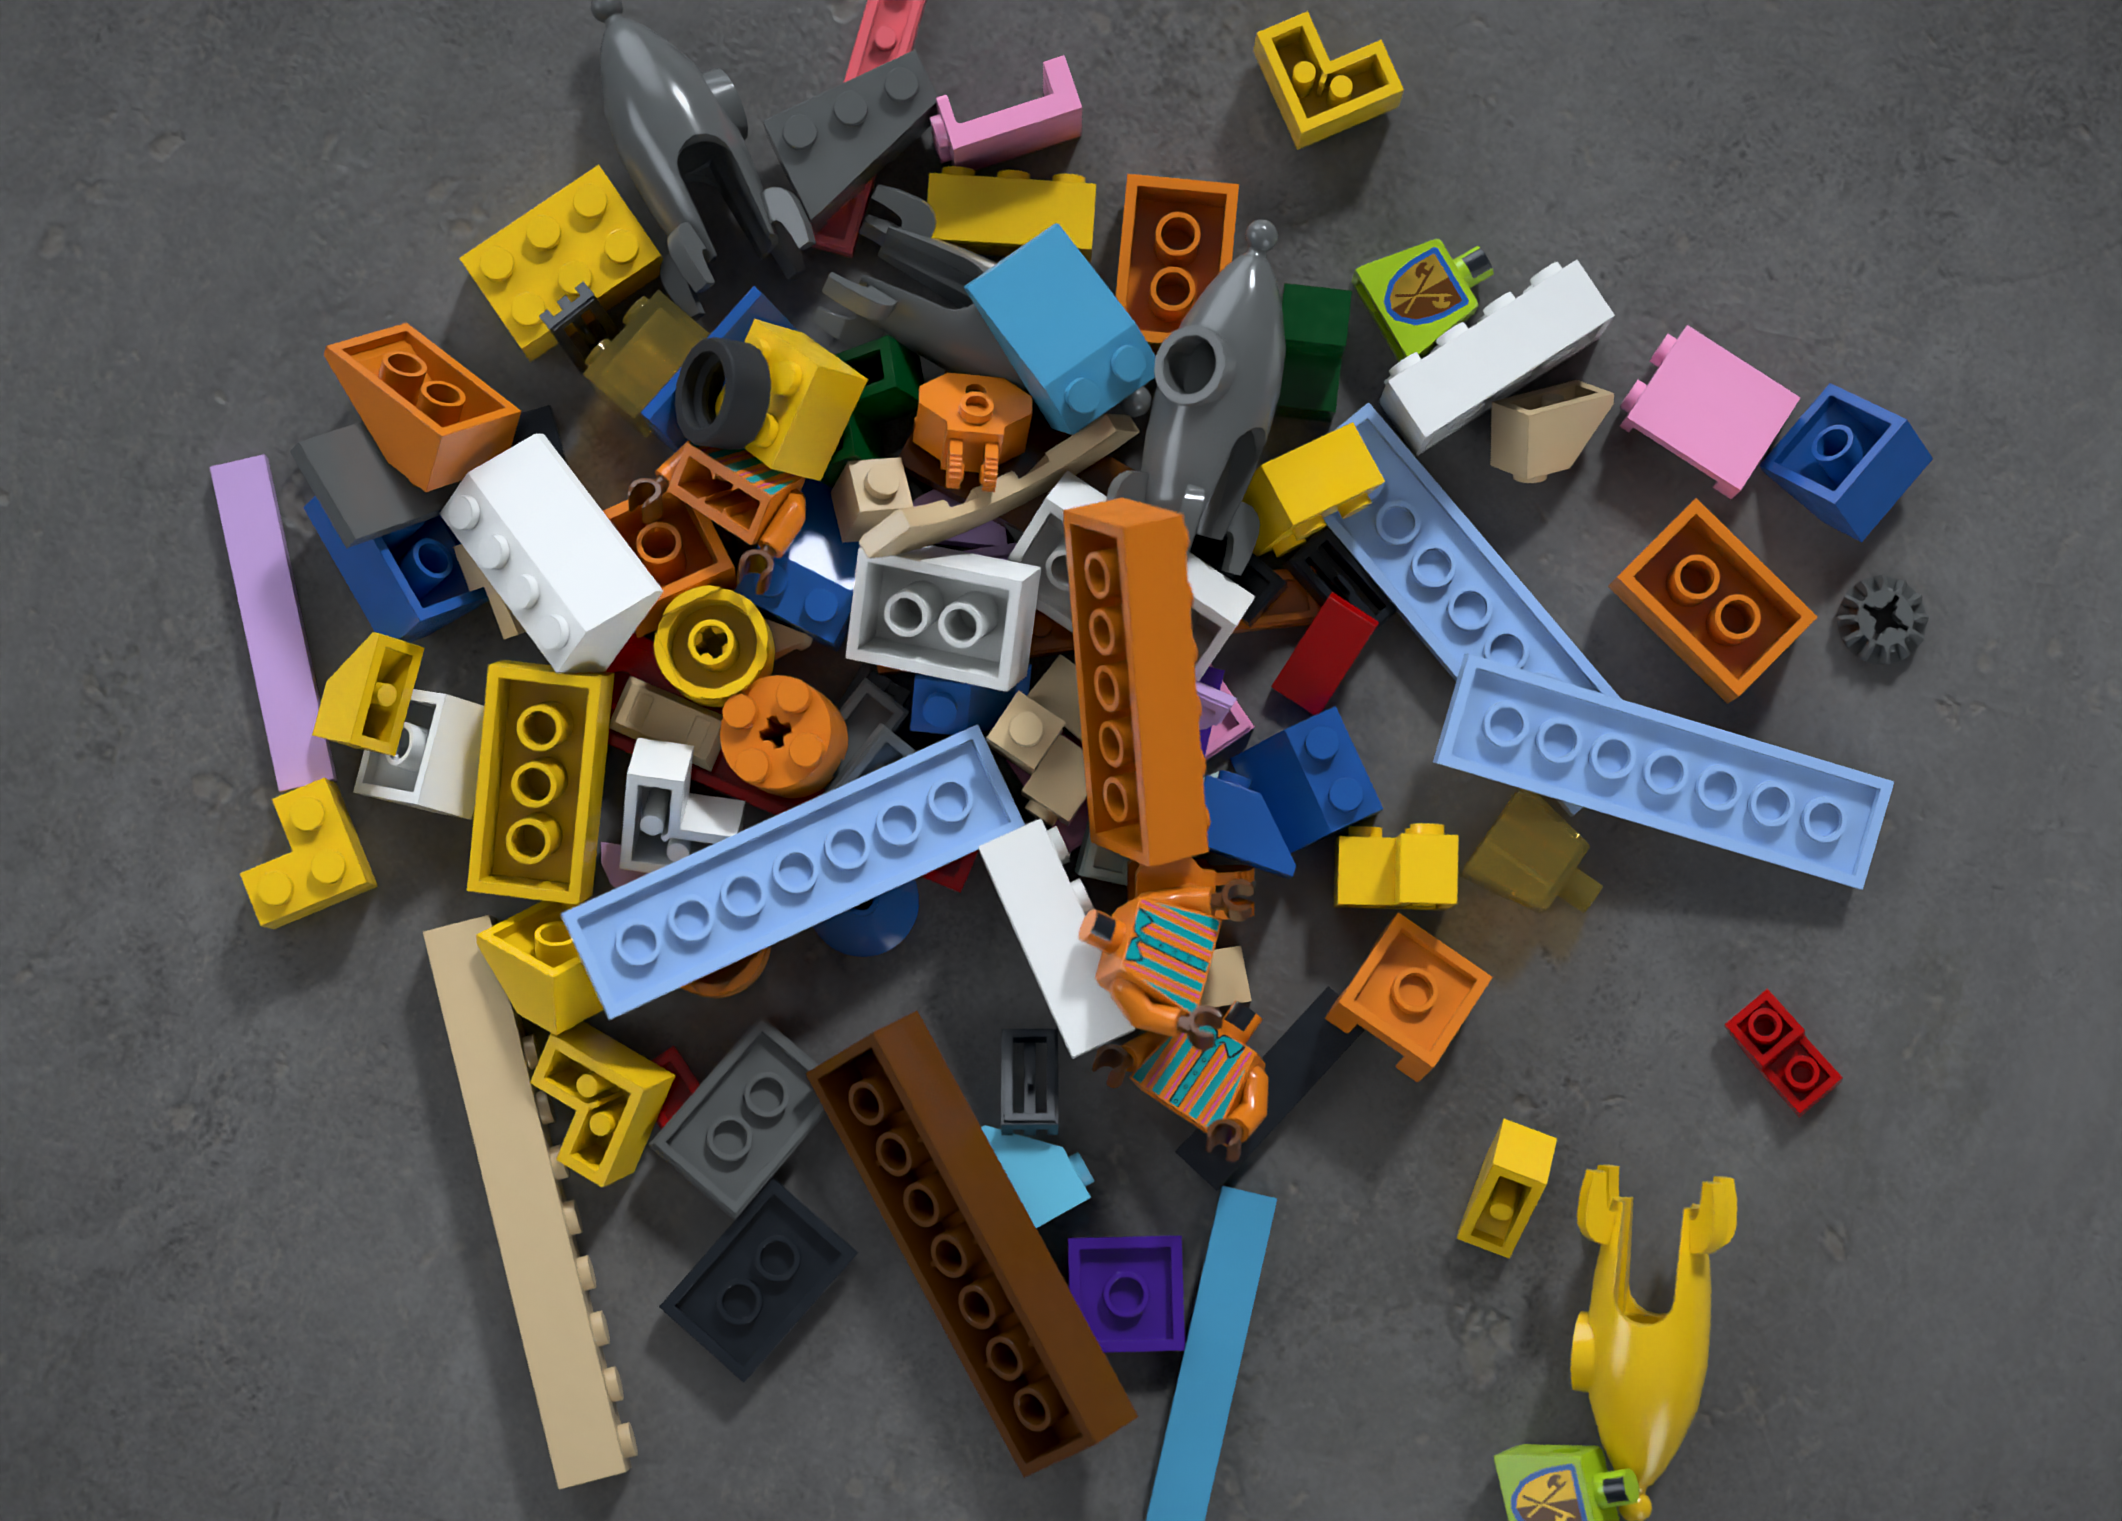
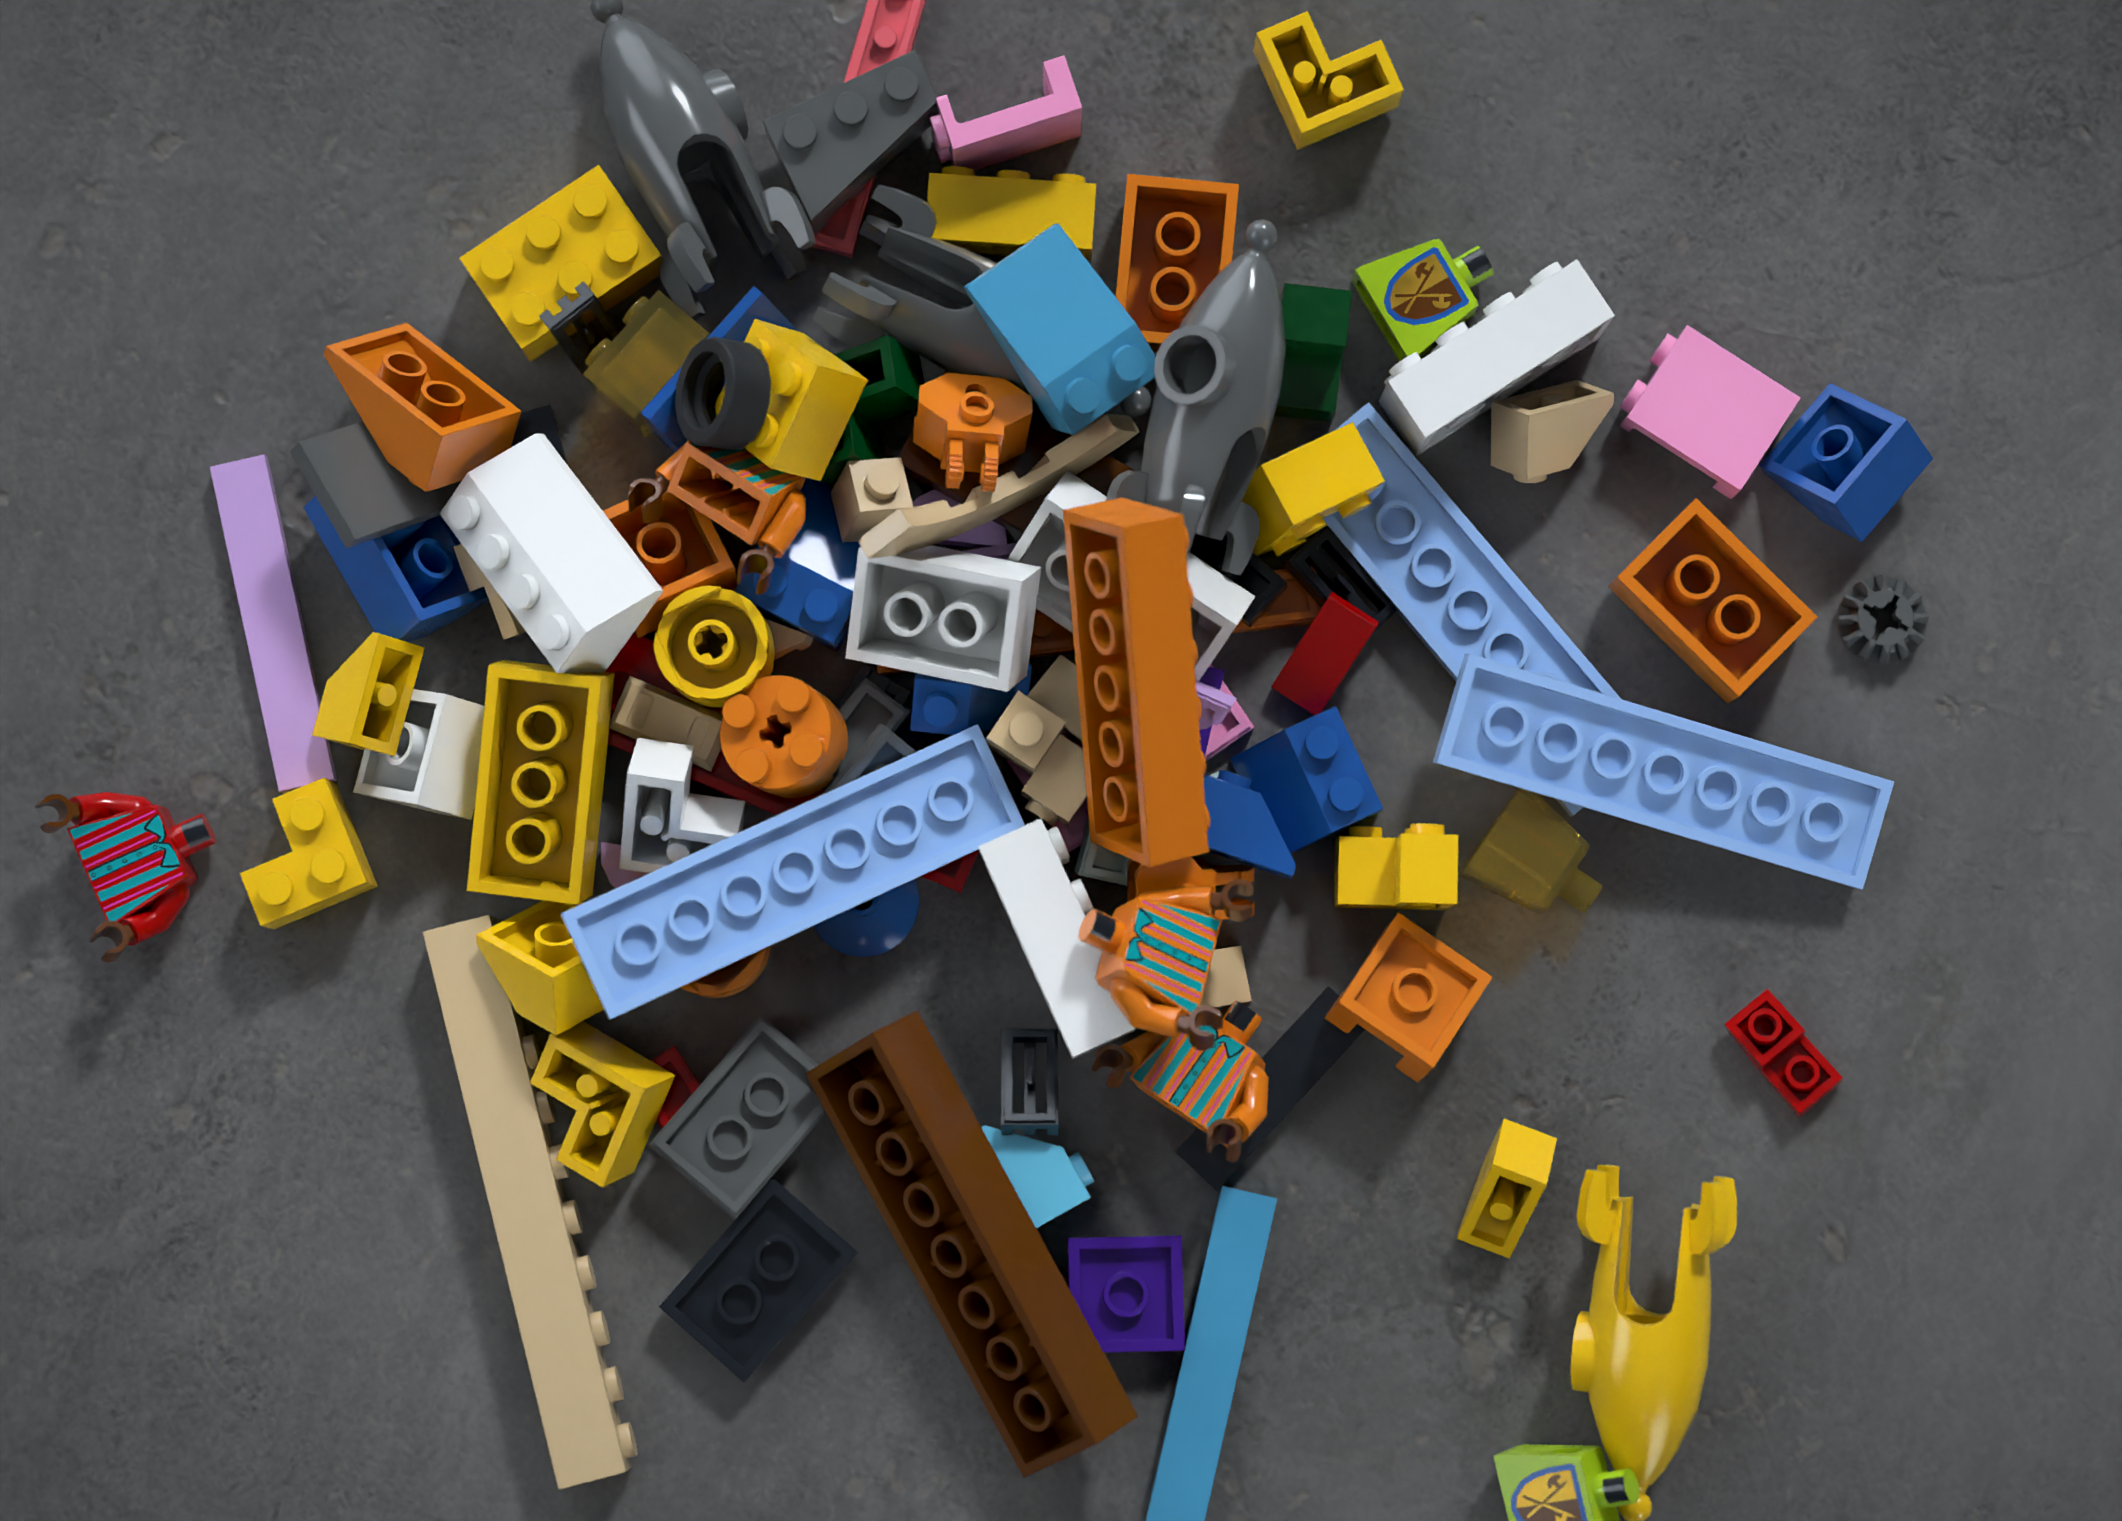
none -> torso [35,792,216,963]

